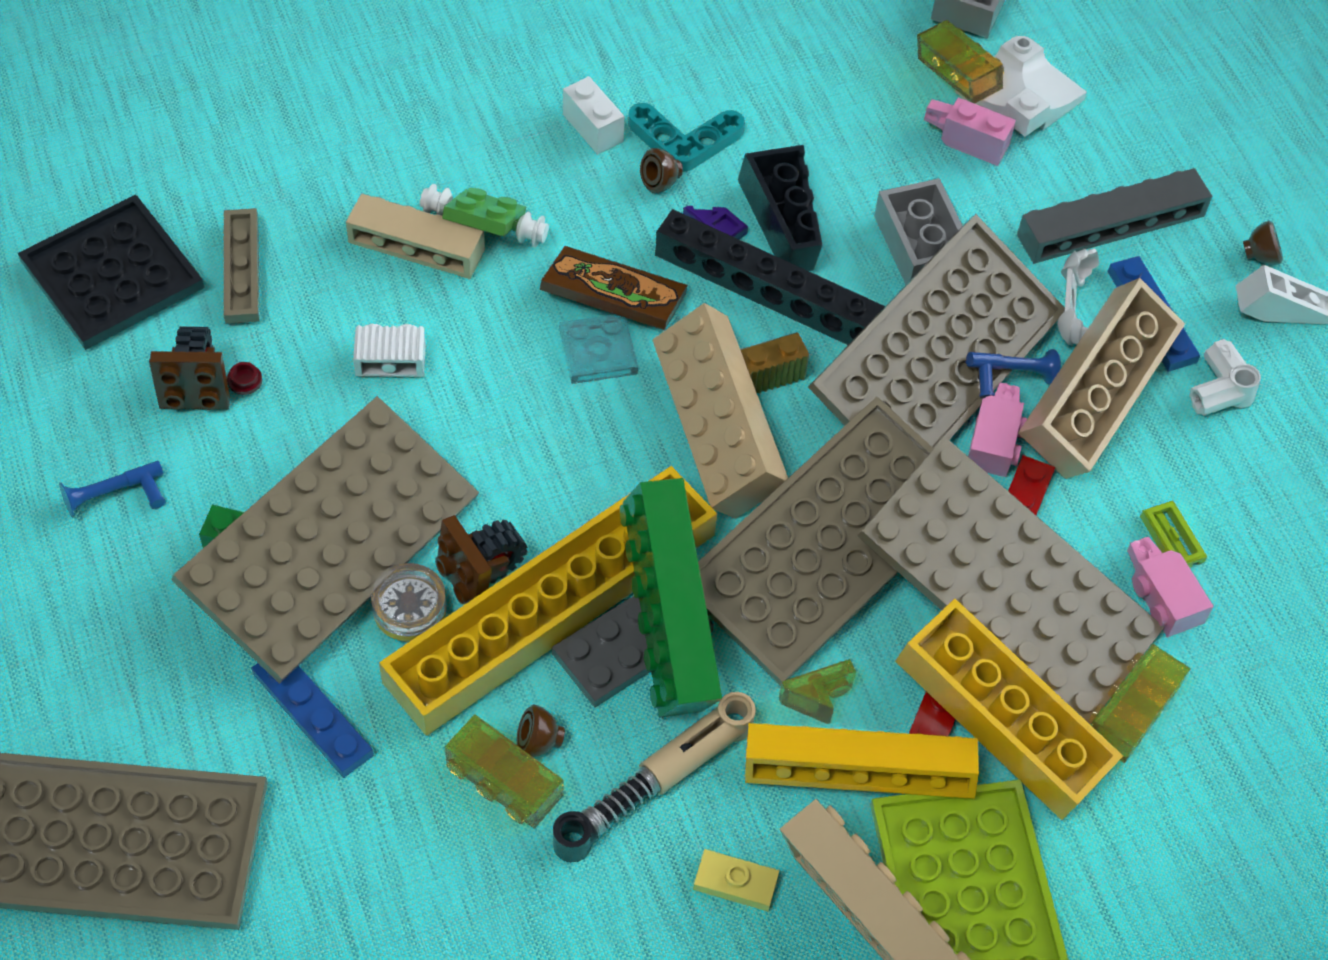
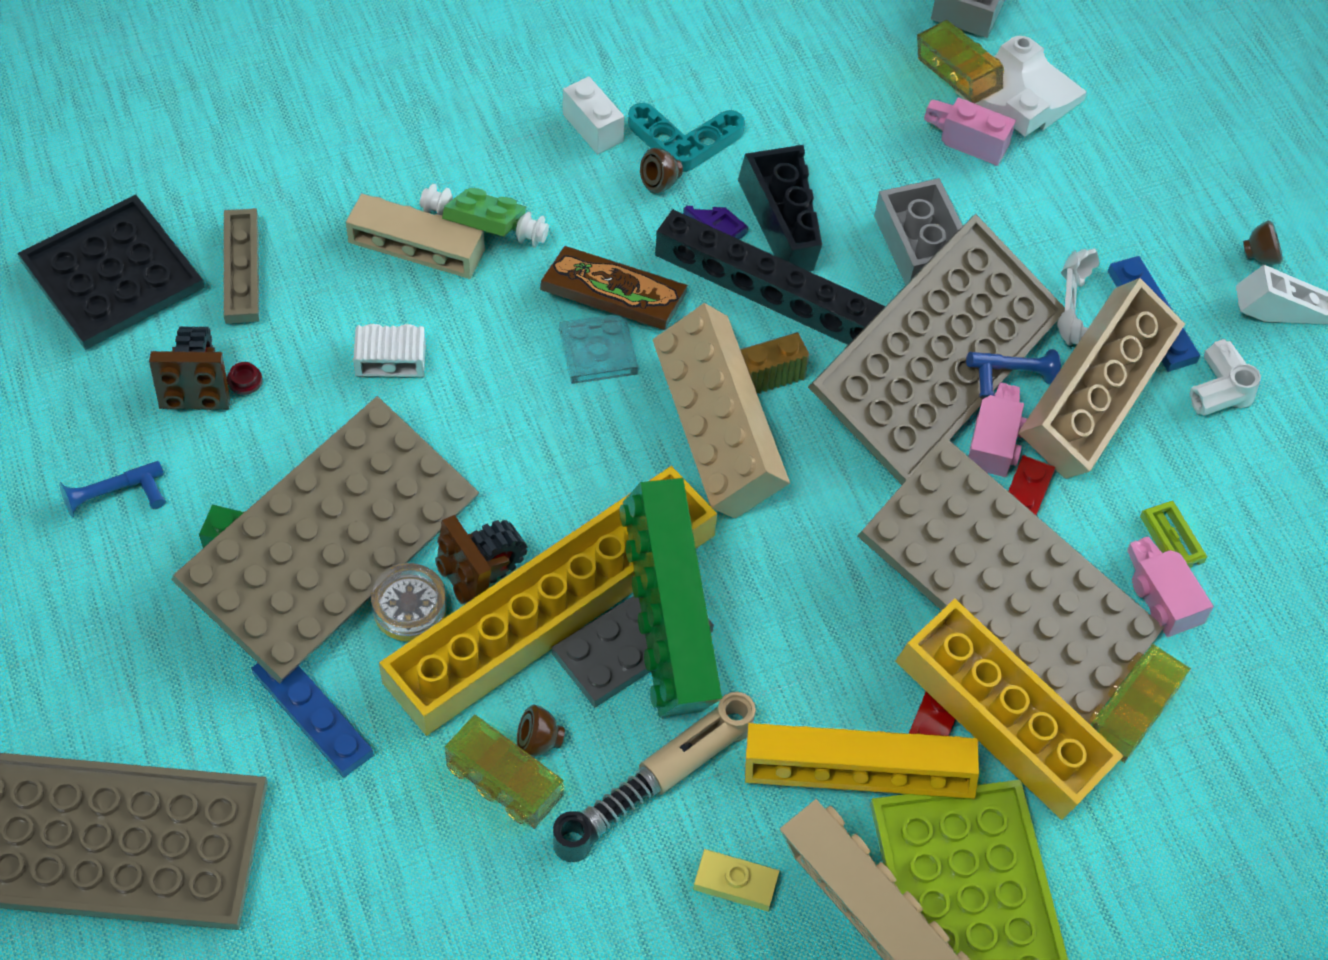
dark tan plate [698,396,934,686] -> none
clear yellow slope [779,659,856,724] -> none
dark grey brick [1017,168,1212,264] -> none

